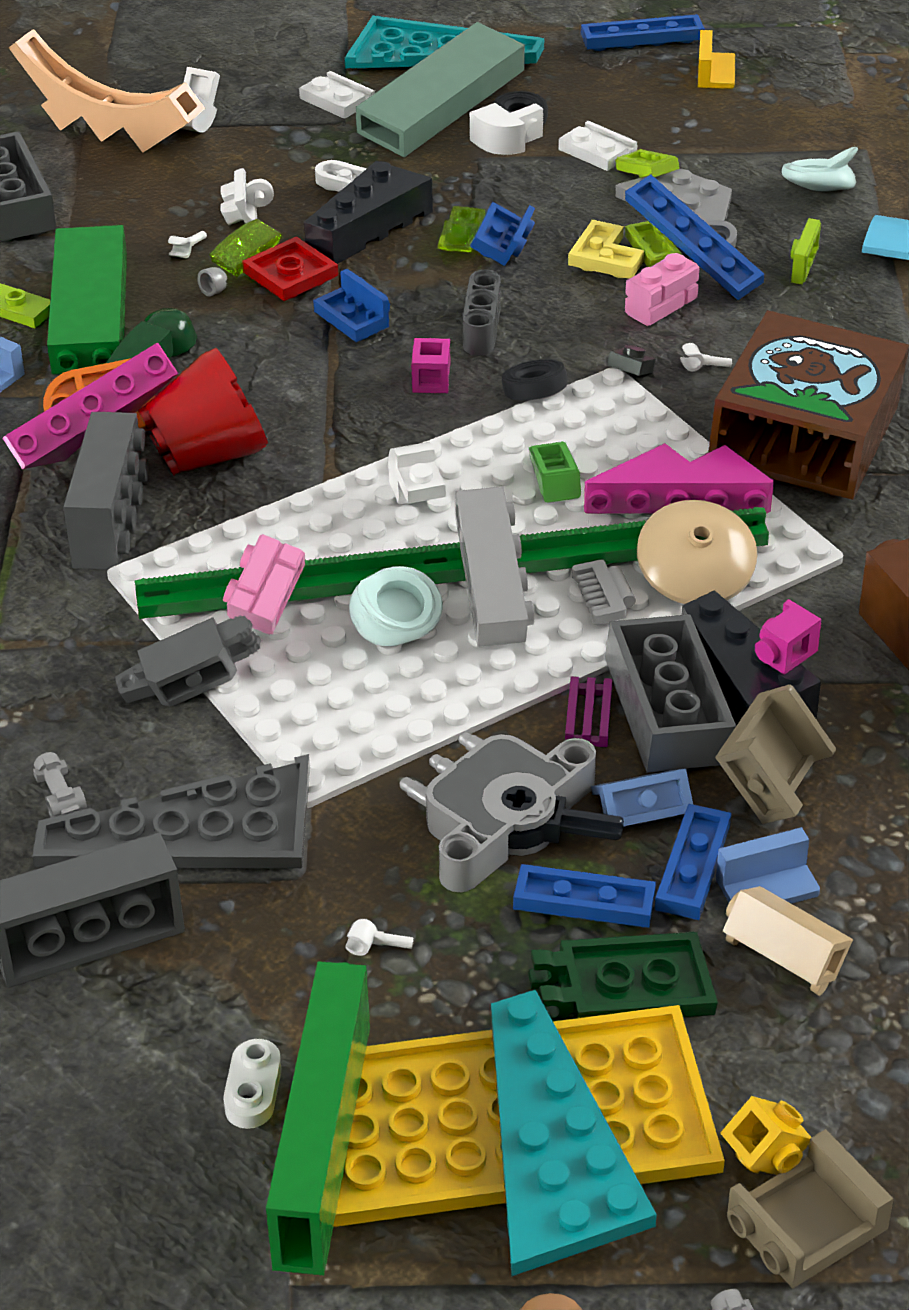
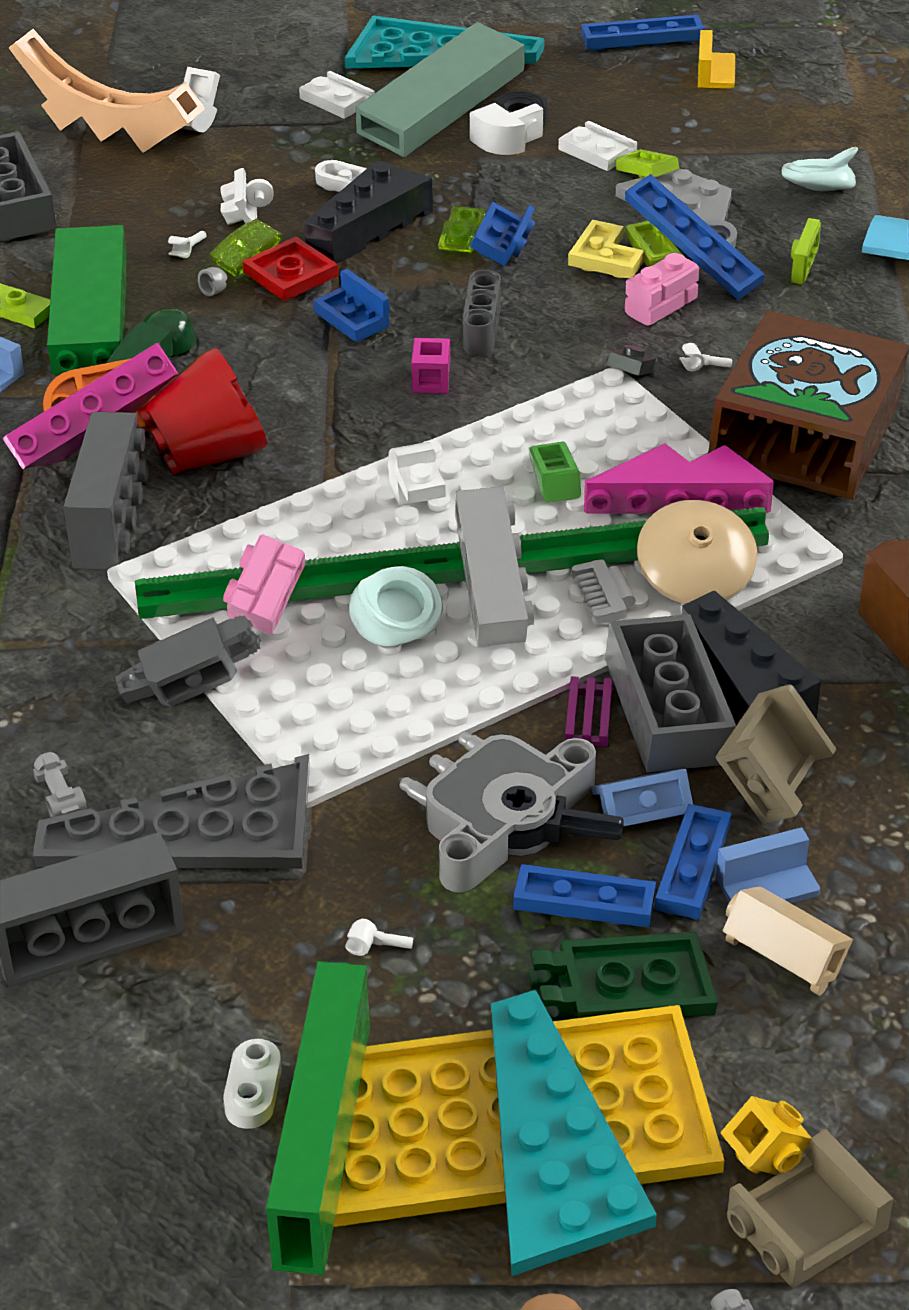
black tyre [502,359,568,401] -> none
dark pink brick [755,599,822,675] -> none

